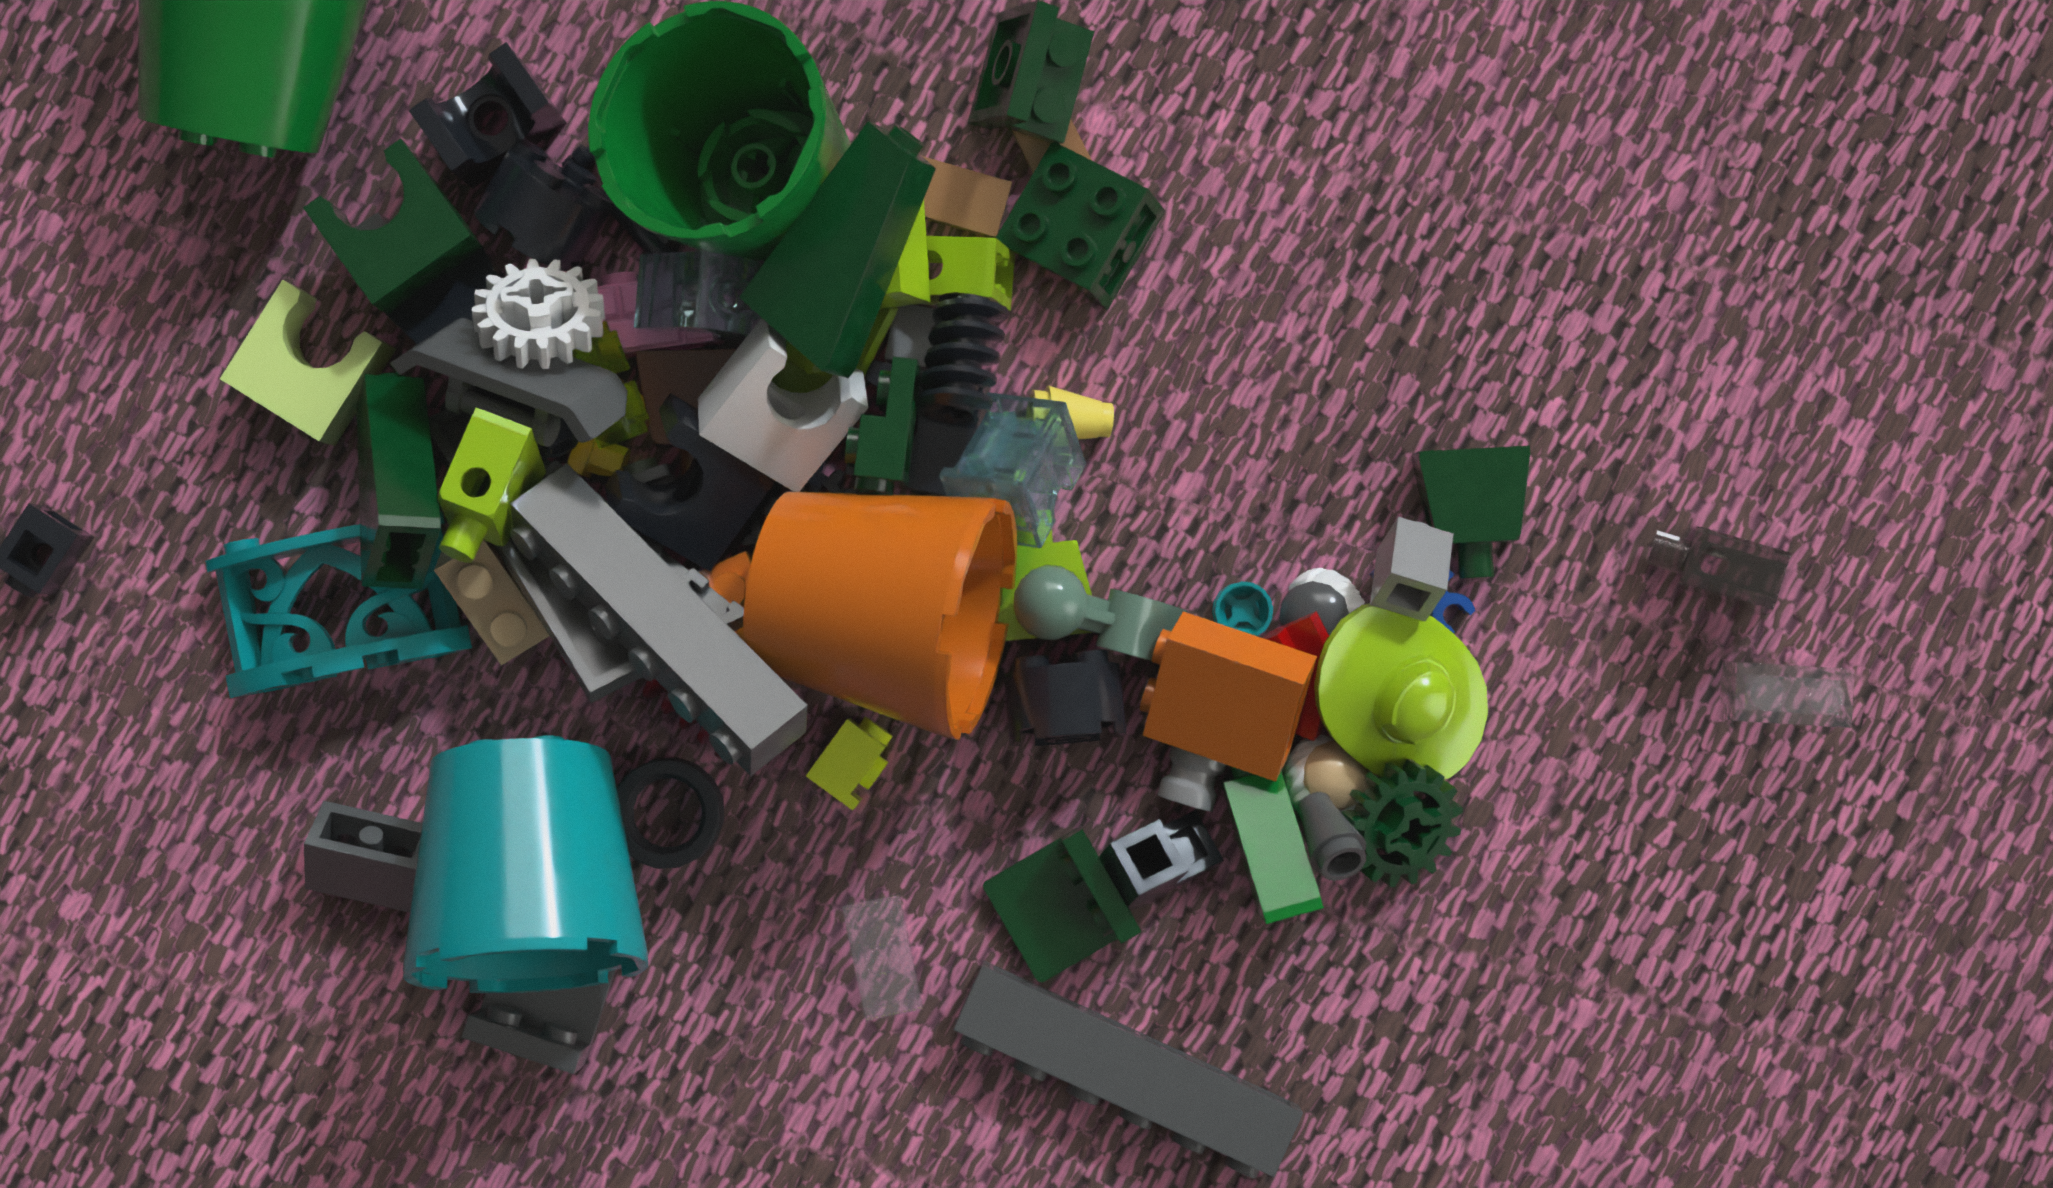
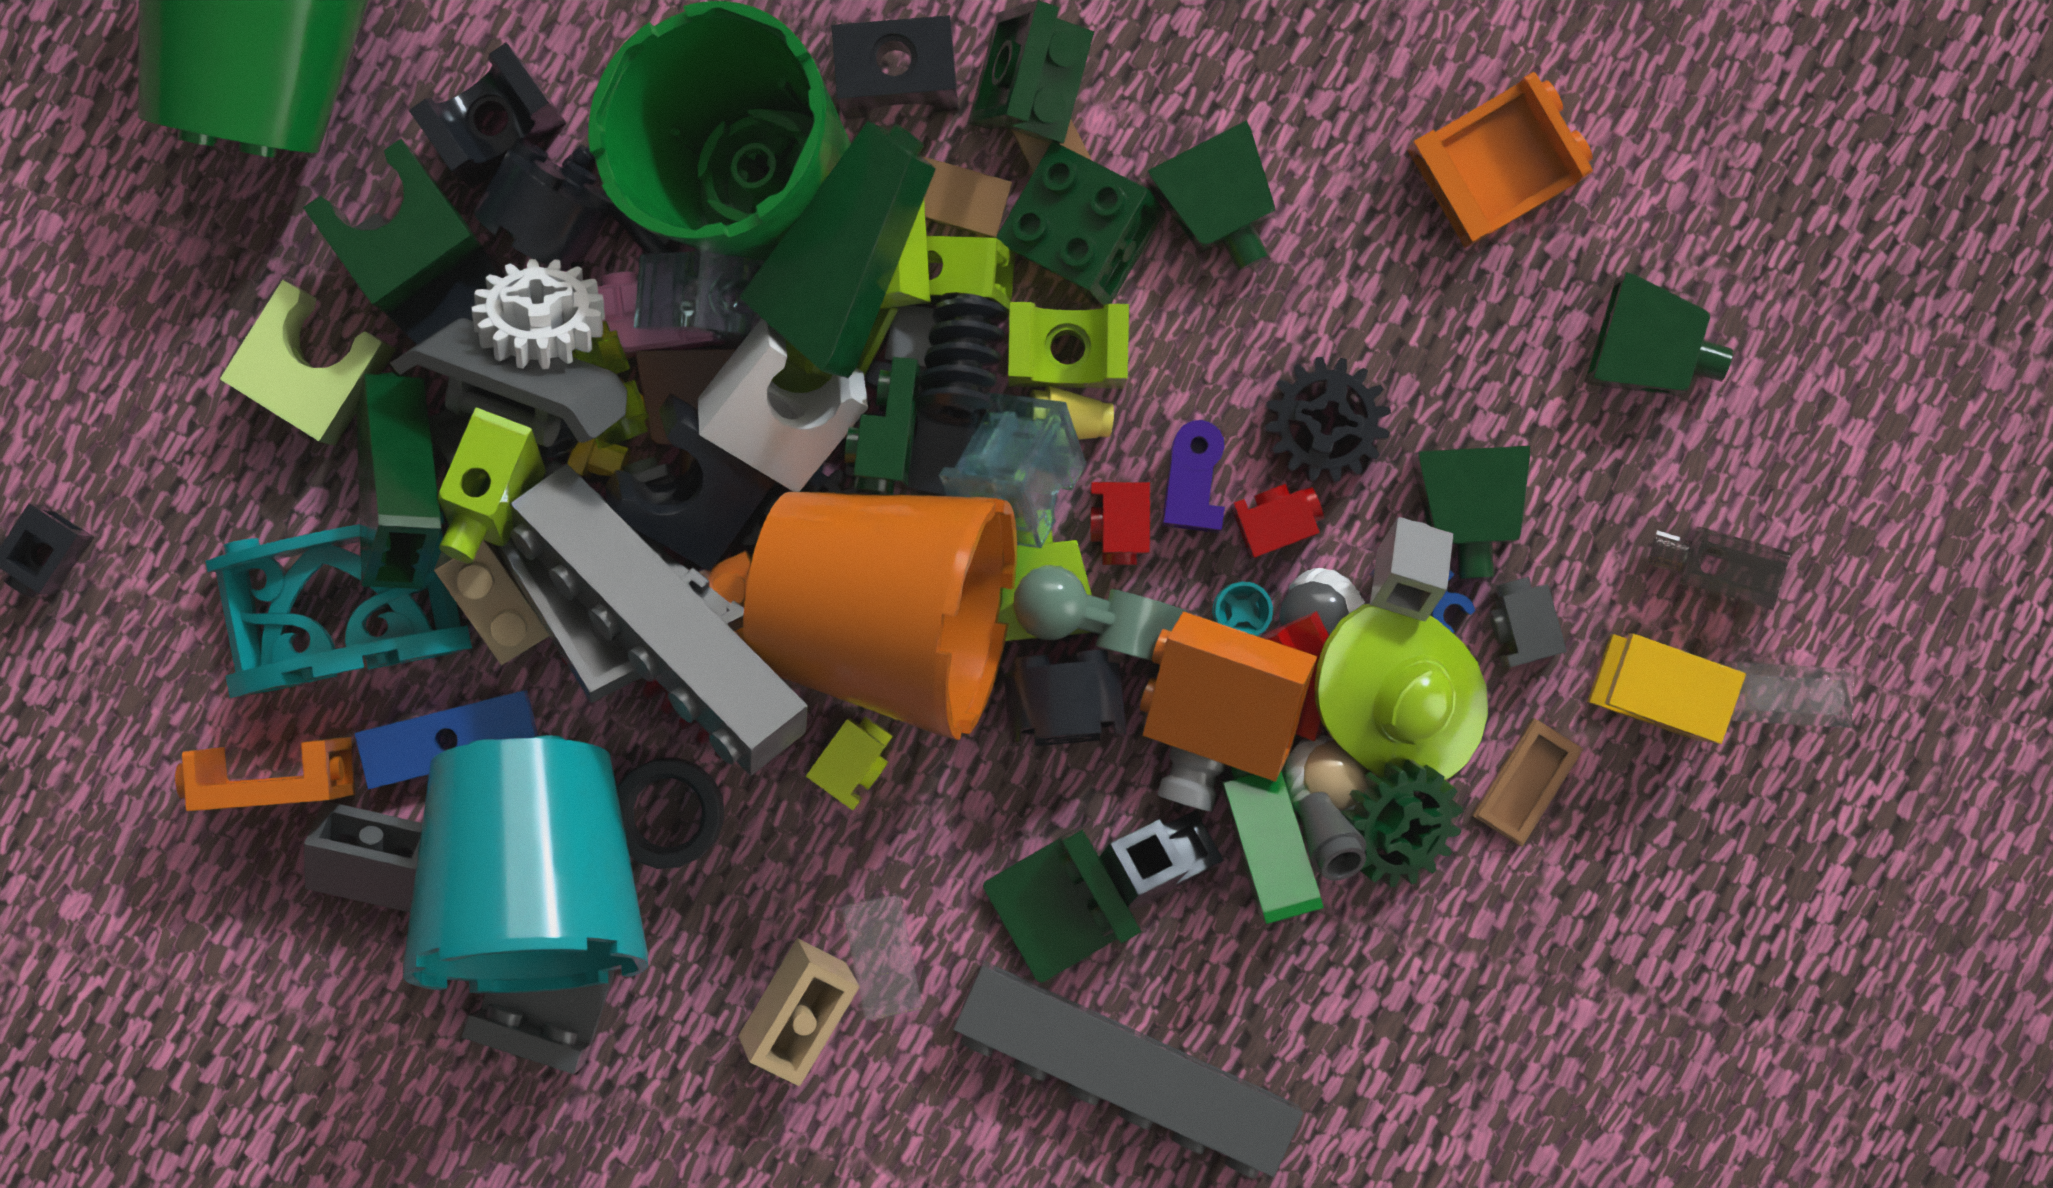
none -> orange panel [175,737,356,811]
none -> blue tile [354,690,538,790]
none -> tan brick [738,938,860,1087]
none -> black piece [831,15,959,119]
none -> lime piece [1008,302,1129,389]
none -> red brick [1090,482,1150,565]
none -> dark green torso [1146,120,1276,271]
none -> dark purple leg [1162,420,1225,533]
none -> red brick [1230,484,1324,559]
none -> black gear [1263,357,1391,483]
none -> orange panel [1407,72,1593,249]
none -> medium nougat tile [1471,718,1583,847]
none -> dark grey brick [1489,577,1567,667]
none -> dark green torso [1584,272,1733,396]
none -> yellow piece [1587,634,1746,744]

